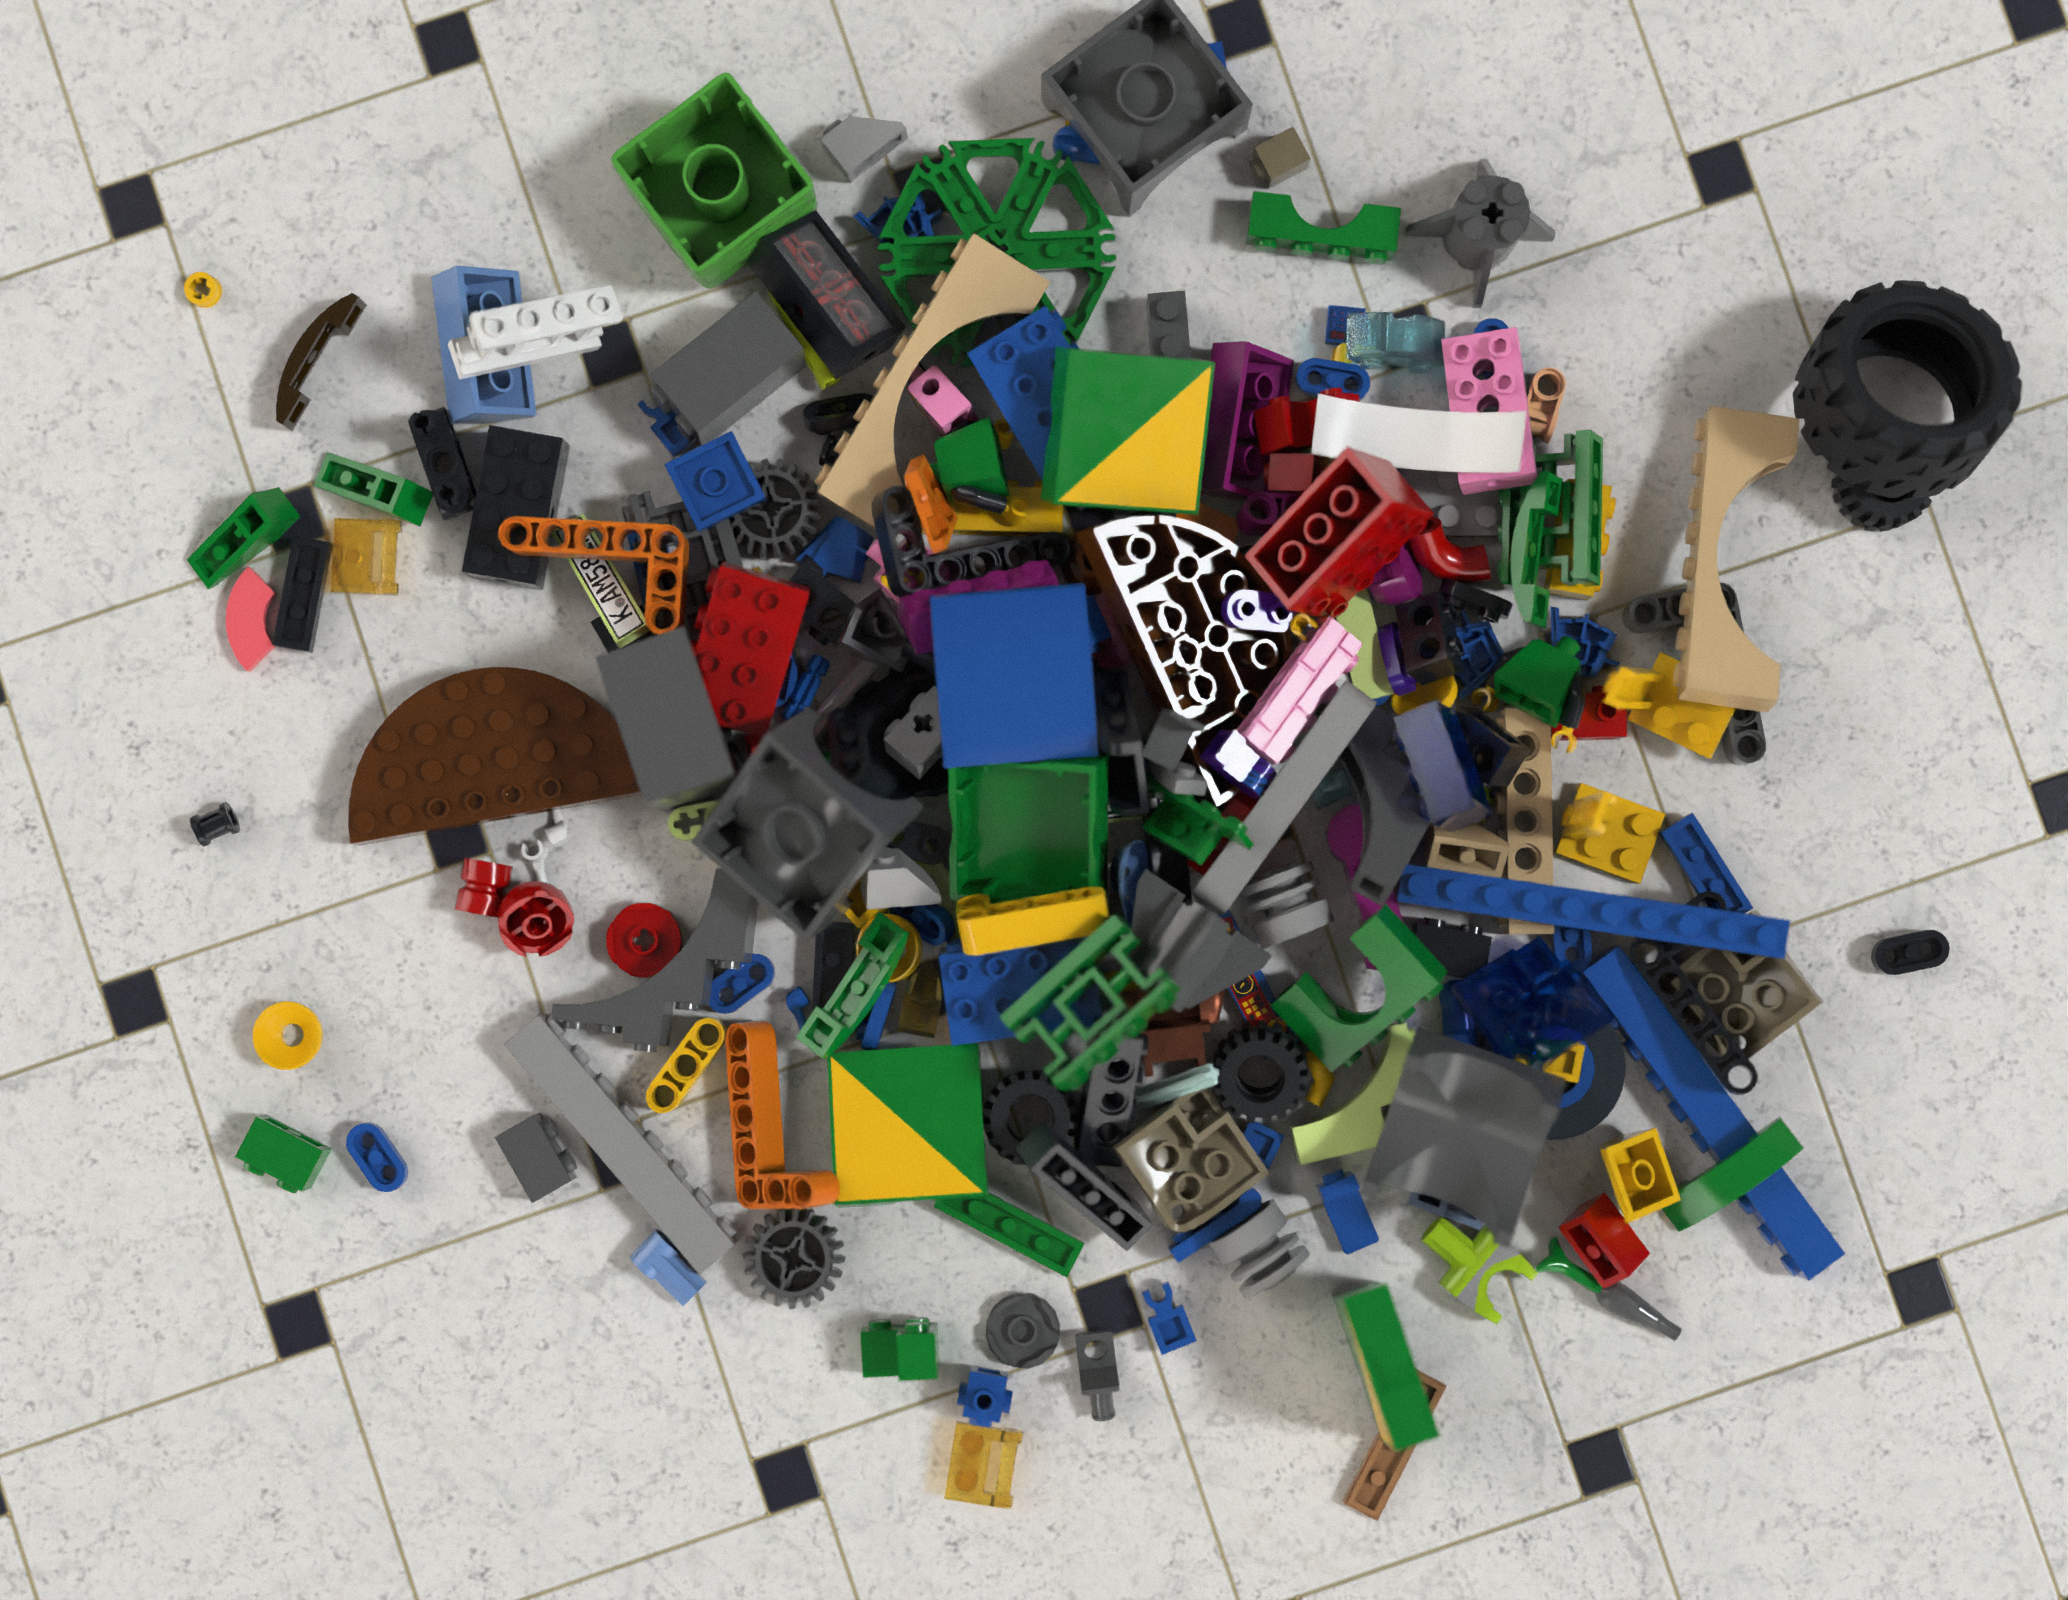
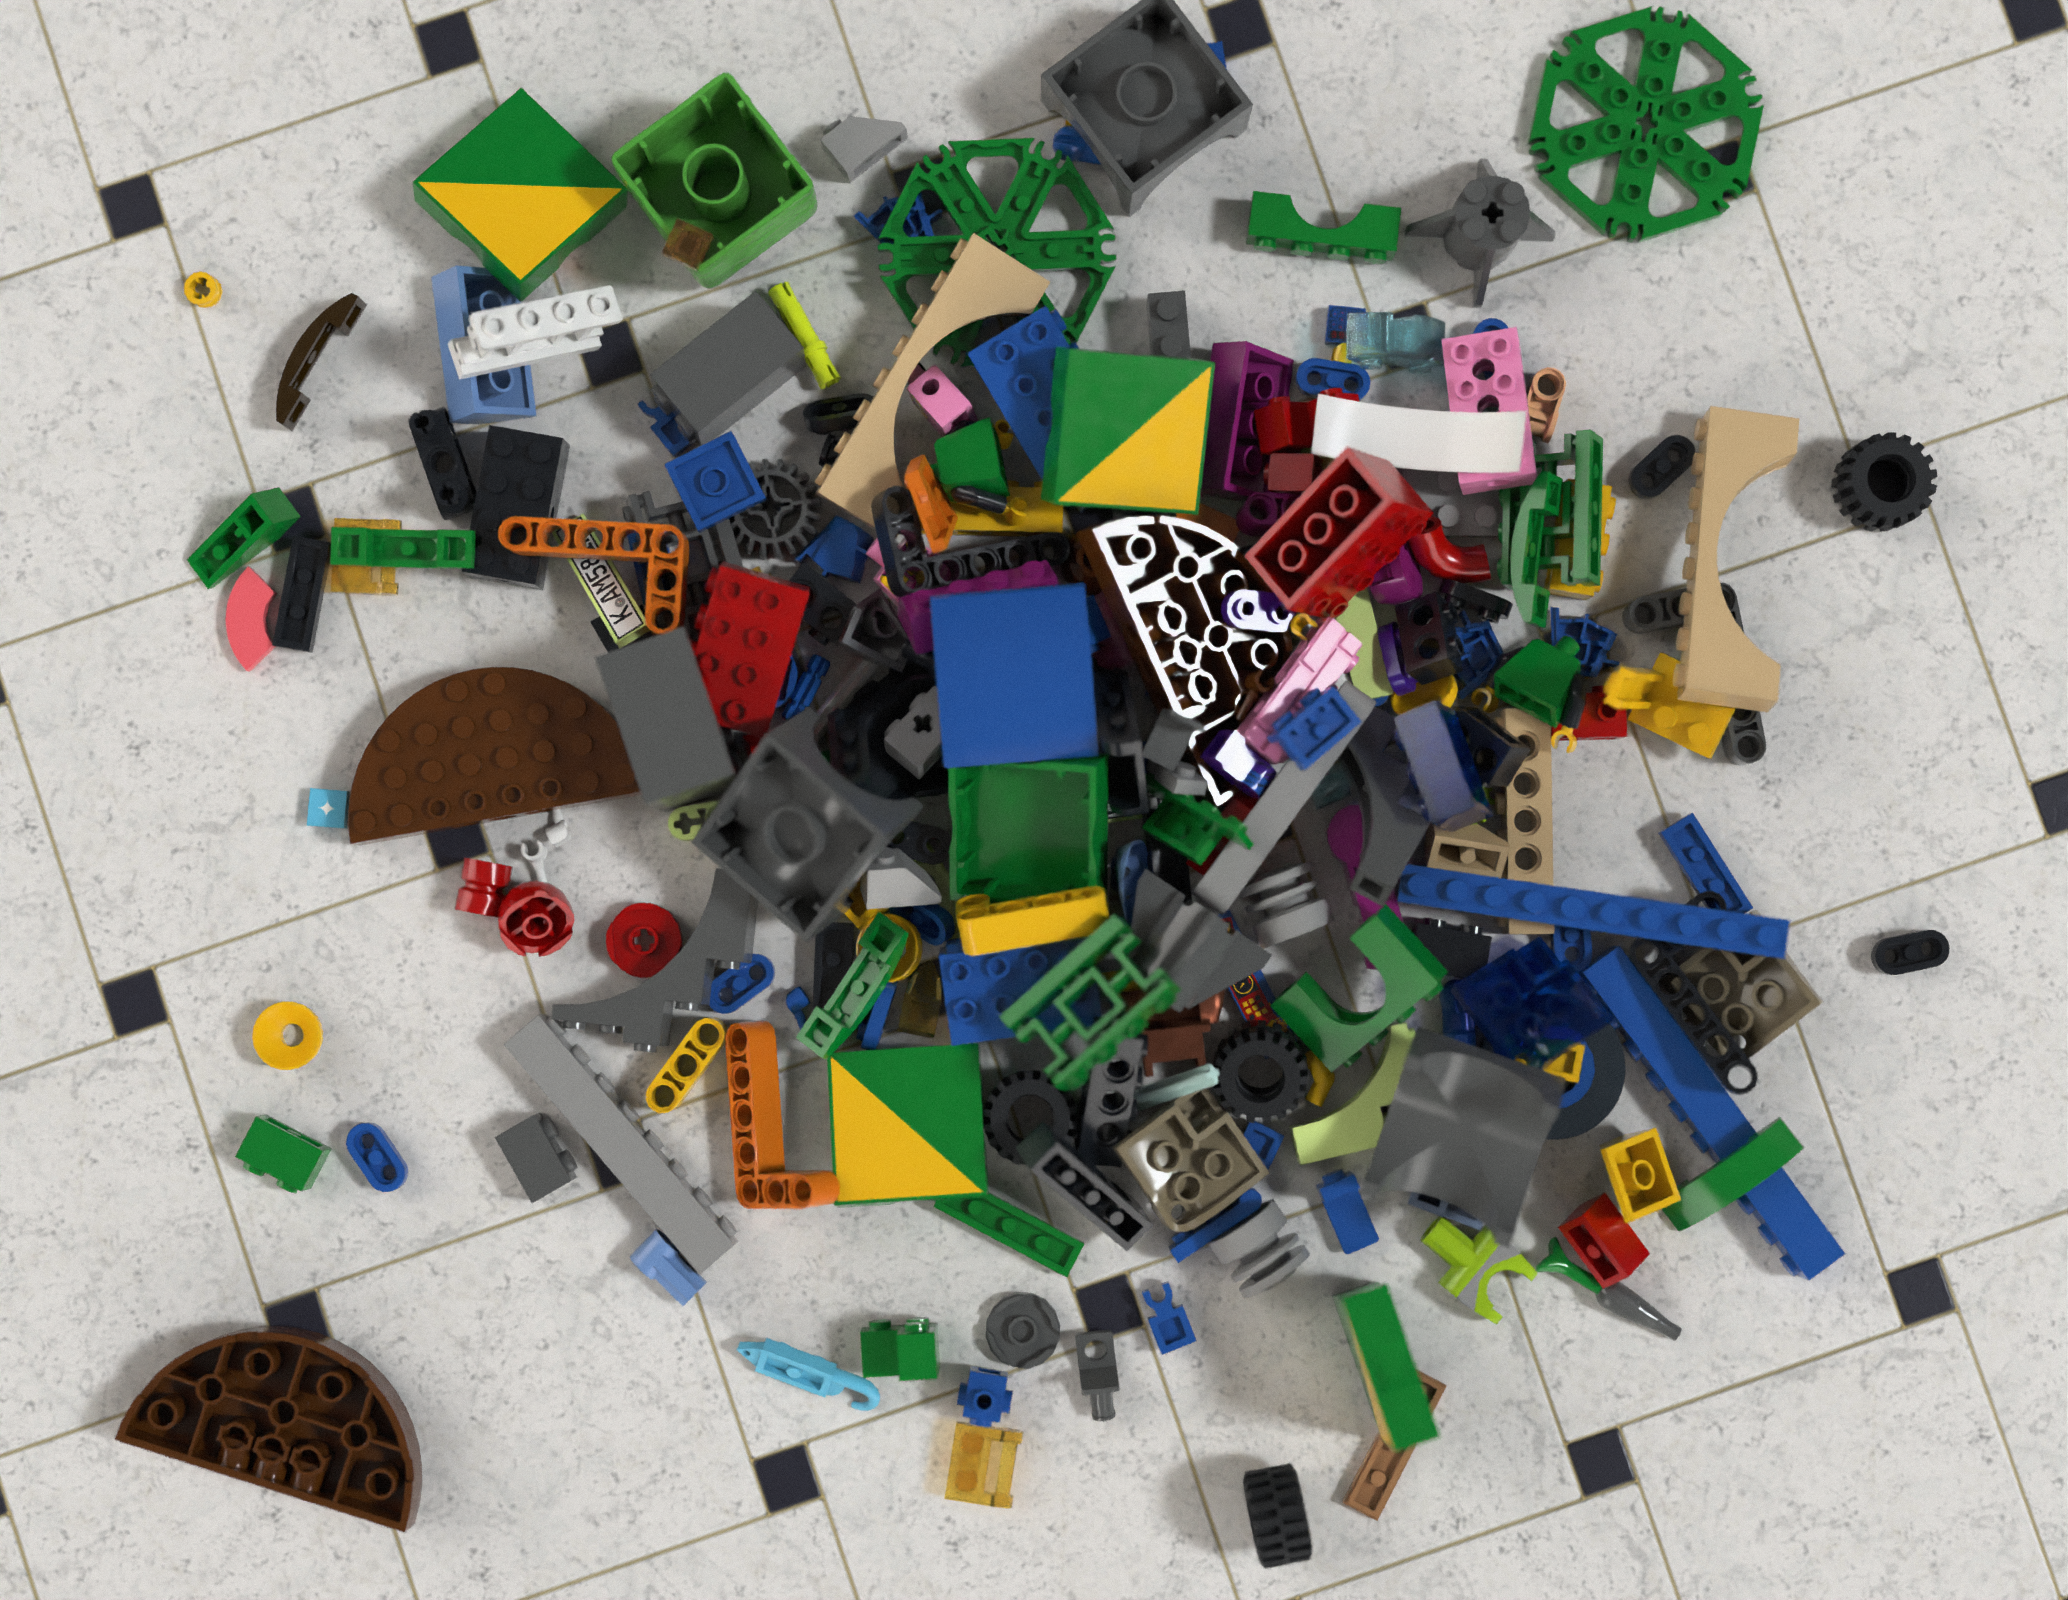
black bush [190,802,240,847] -> none
green slope [314,452,433,527] -> none
dark grey gear [743,1208,846,1309] -> none
brick [747,210,906,379] -> none
dark tan brick [1249,126,1311,189] -> none
yellow bracket [1553,783,1665,884] -> none
black tyre [1793,280,2022,499] -> none
none -> reddish brown brick [114,1326,422,1533]
none -> medium azure tile [307,788,350,829]
none -> green slope [330,527,476,569]
none -> green tile [412,88,628,302]
none -> clear orange tile [661,218,714,271]
none -> medium azure plate [737,1338,880,1411]
none -> reddish brown hand [1235,670,1275,722]
none -> black tyre [1243,1463,1312,1569]
none -> blue bracket [1266,686,1362,771]
none -> green plate [1527,6,1764,243]
none -> black plate [1628,435,1696,499]

